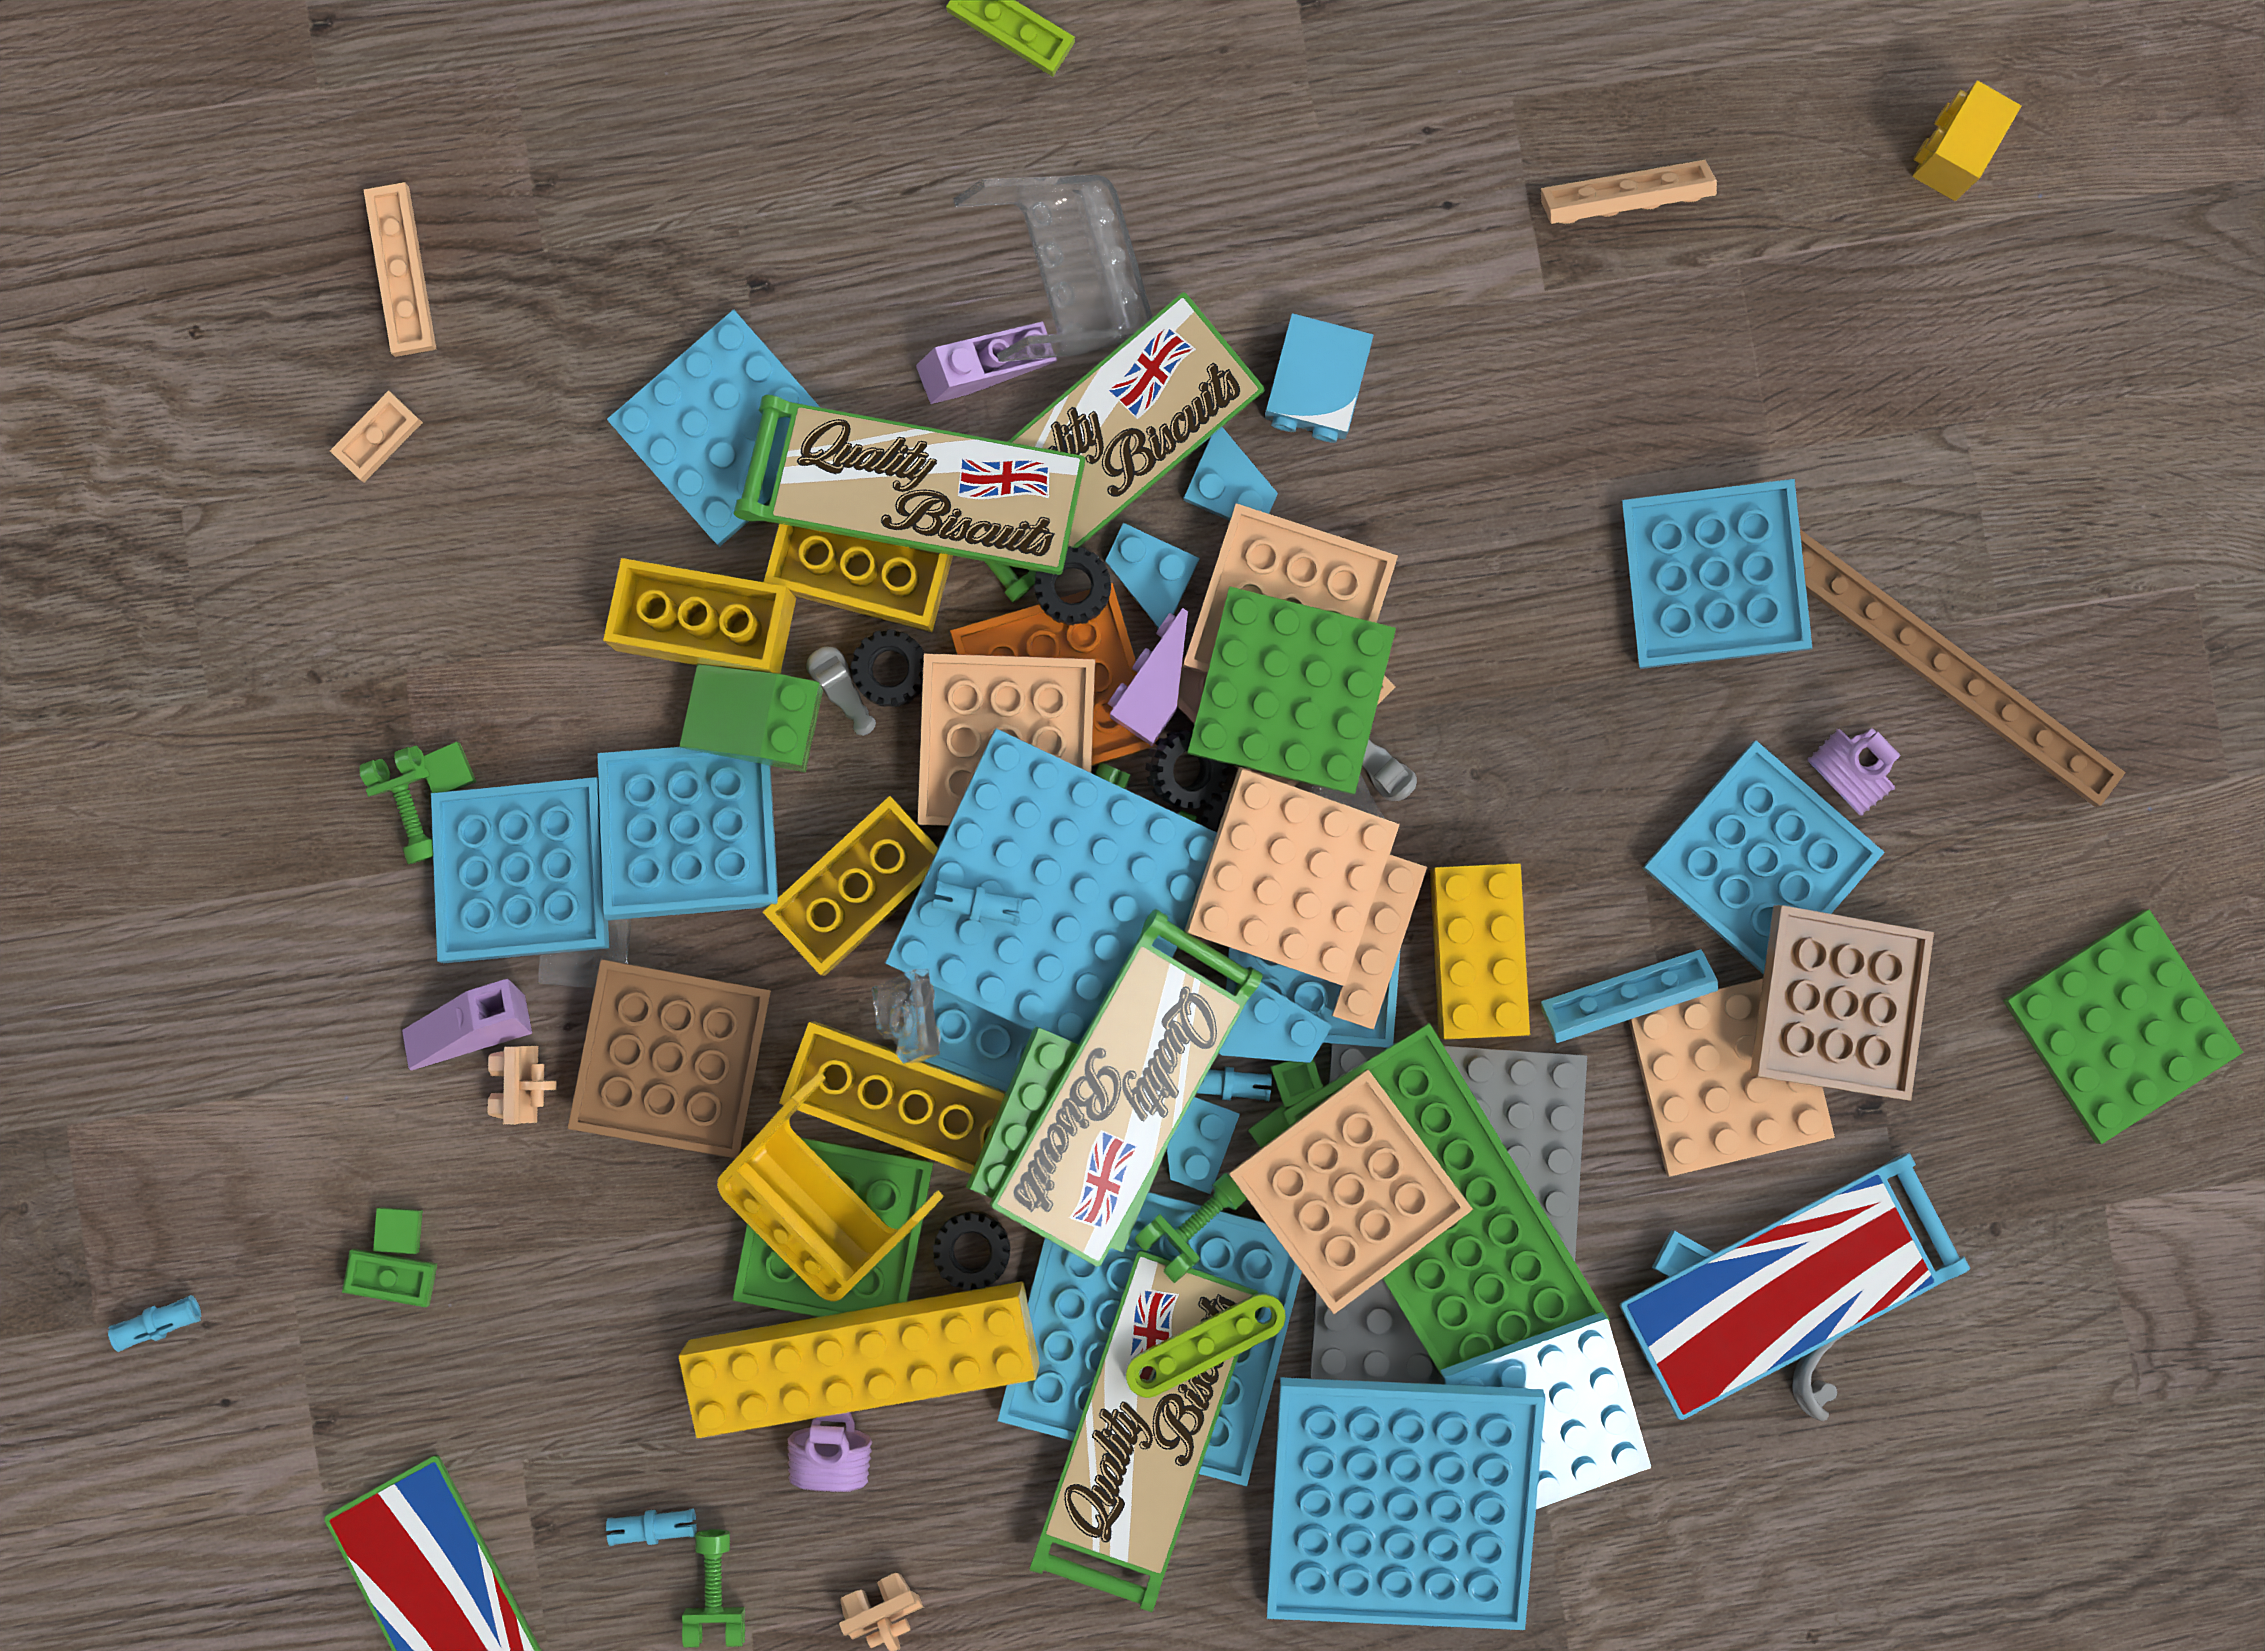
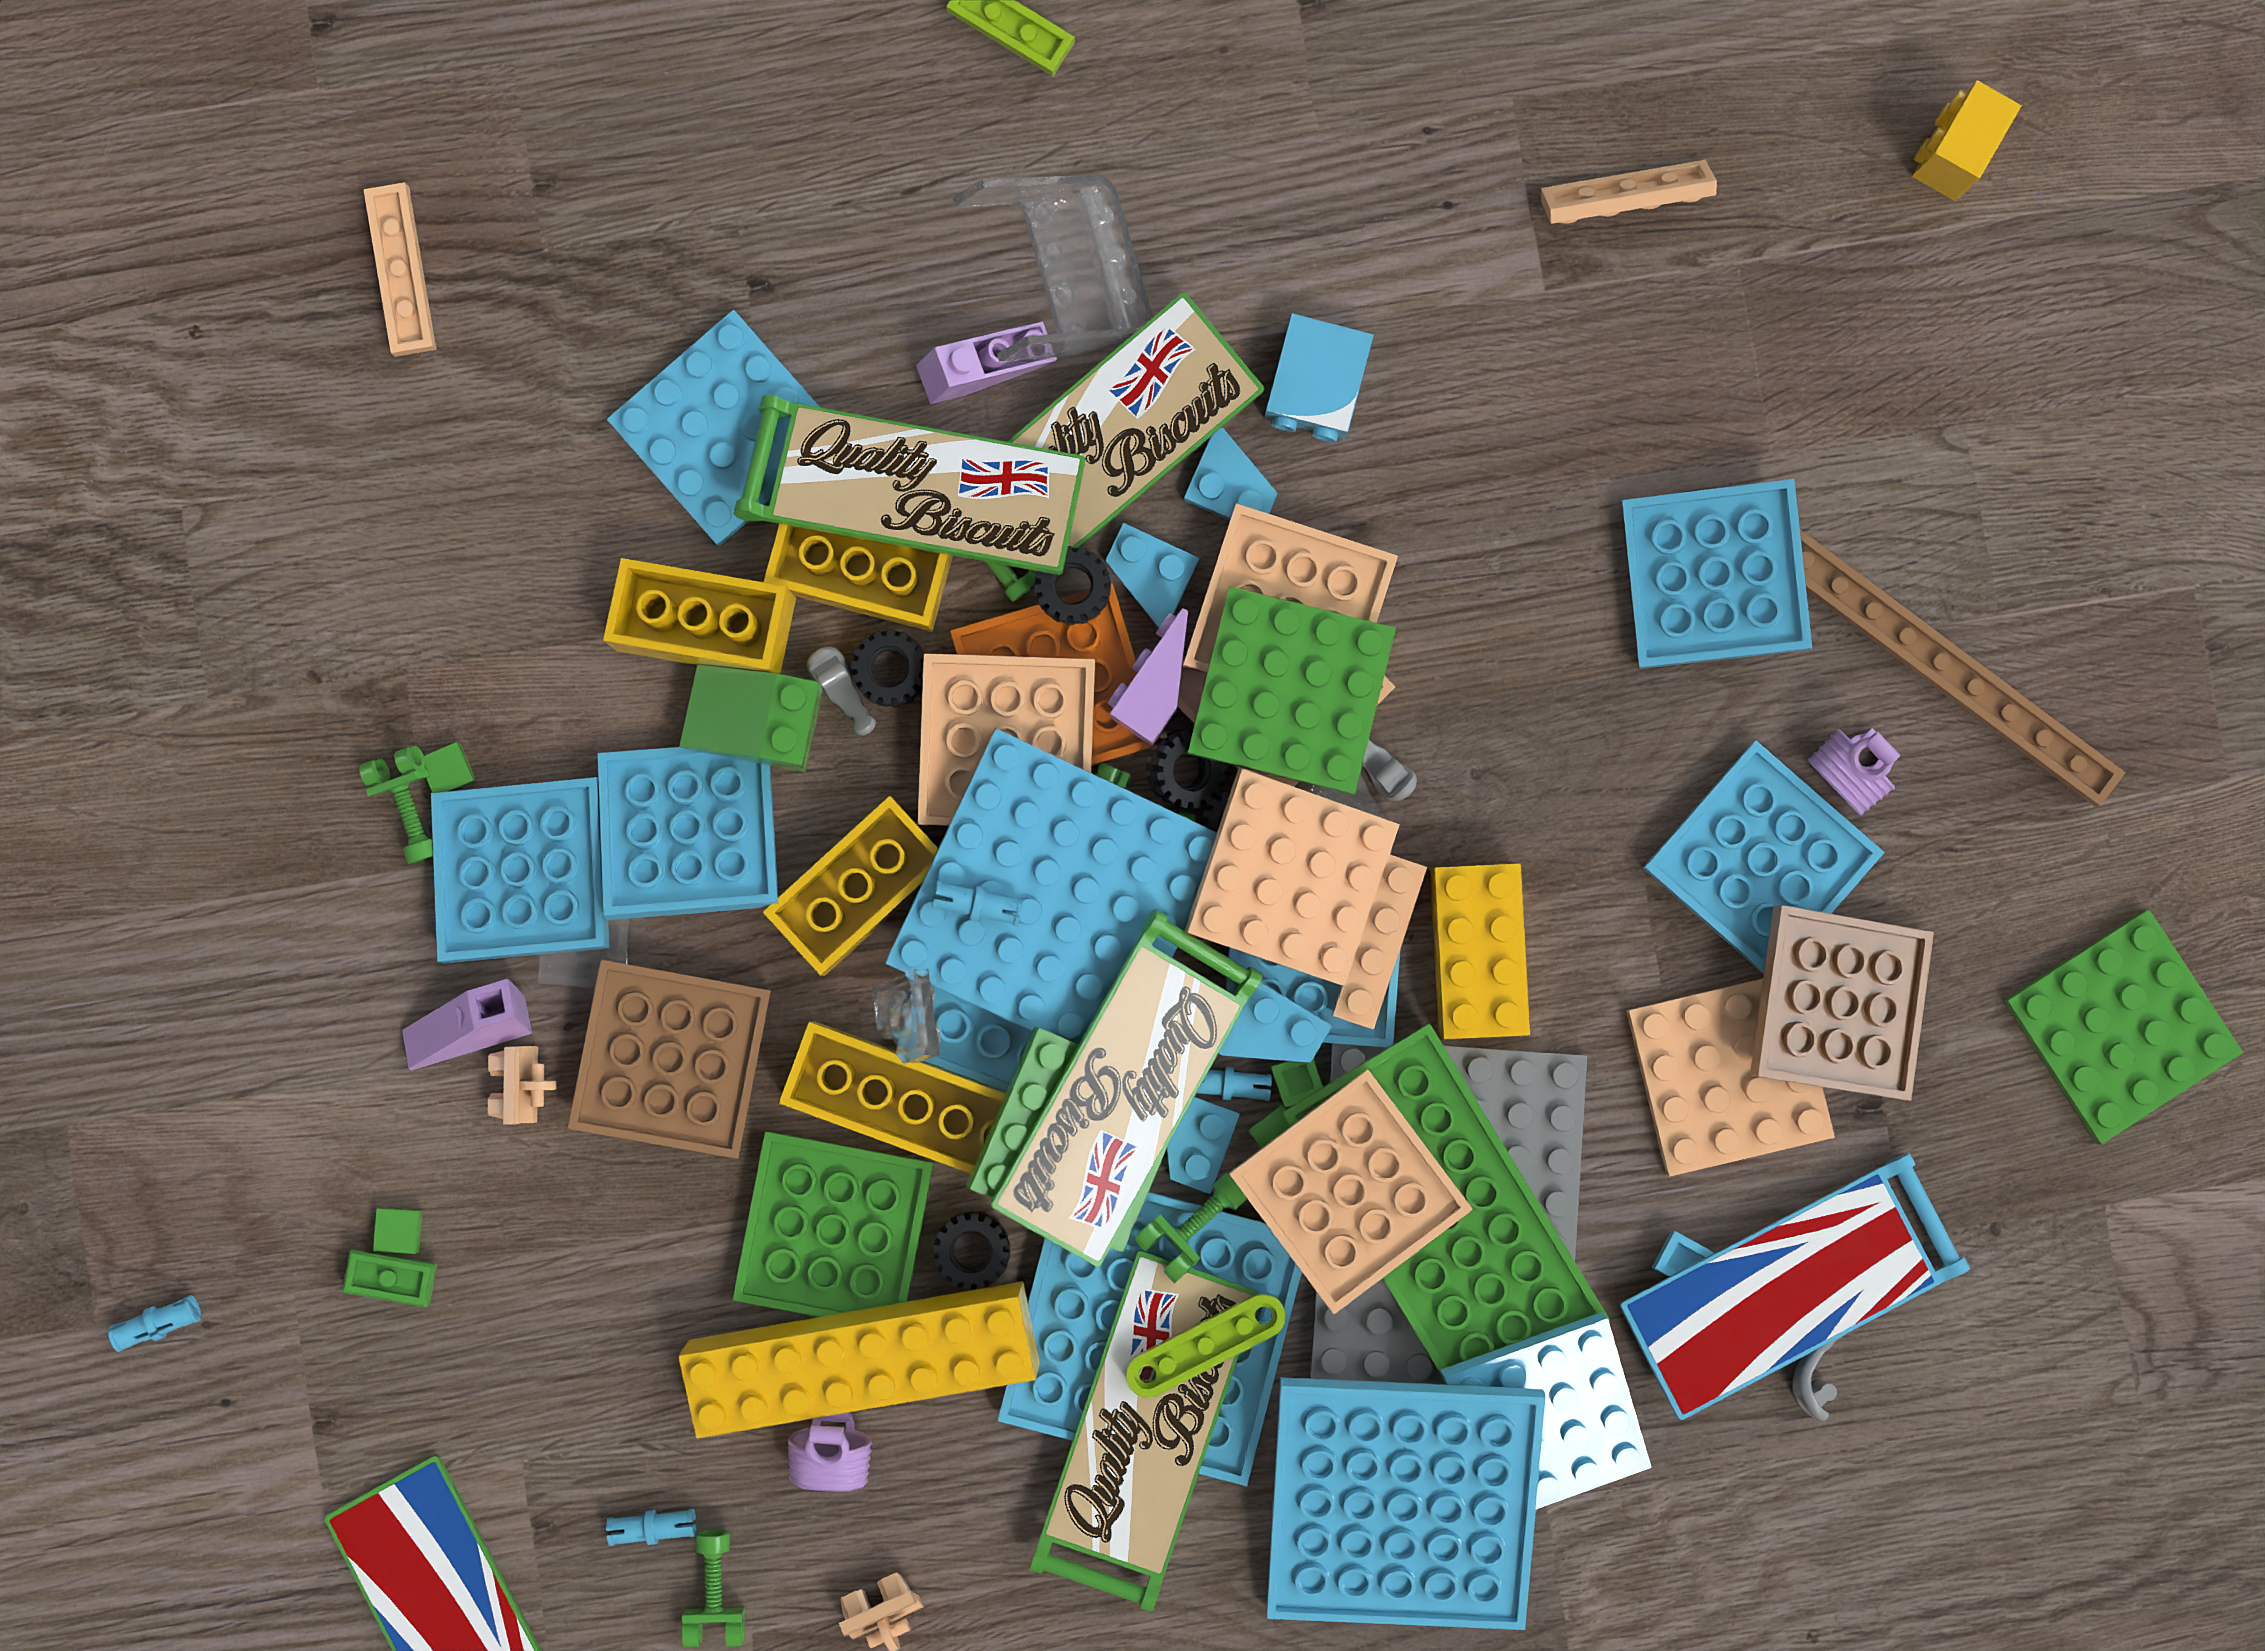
light nougat plate [330,390,423,482] -> none
yellow windscreen [717,1072,944,1301] -> none
medium azure plate [1541,949,1718,1043] -> none

